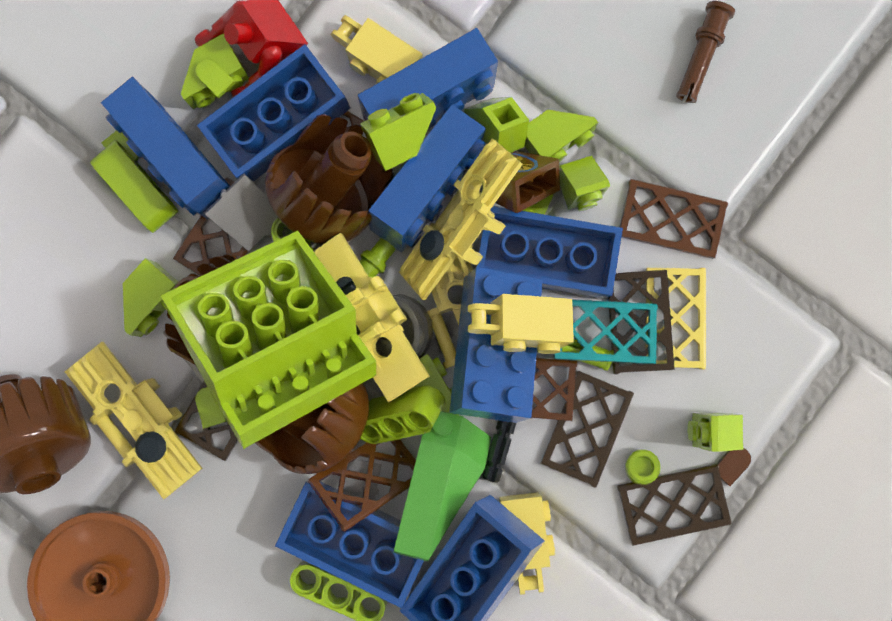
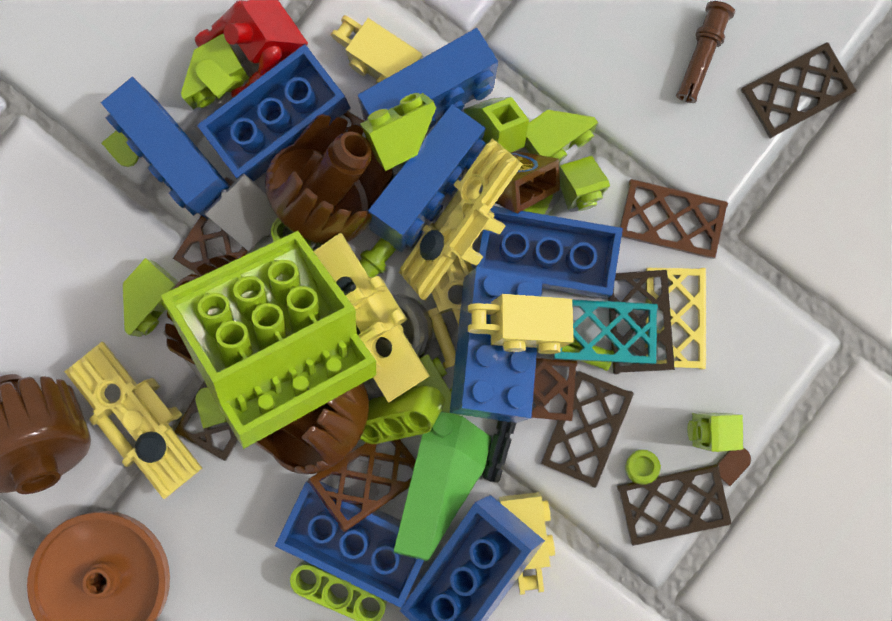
lime beam [90,140,179,233] -> none
none -> reddish brown tile [533,358,568,406]
none -> dark brown window [741,42,857,139]

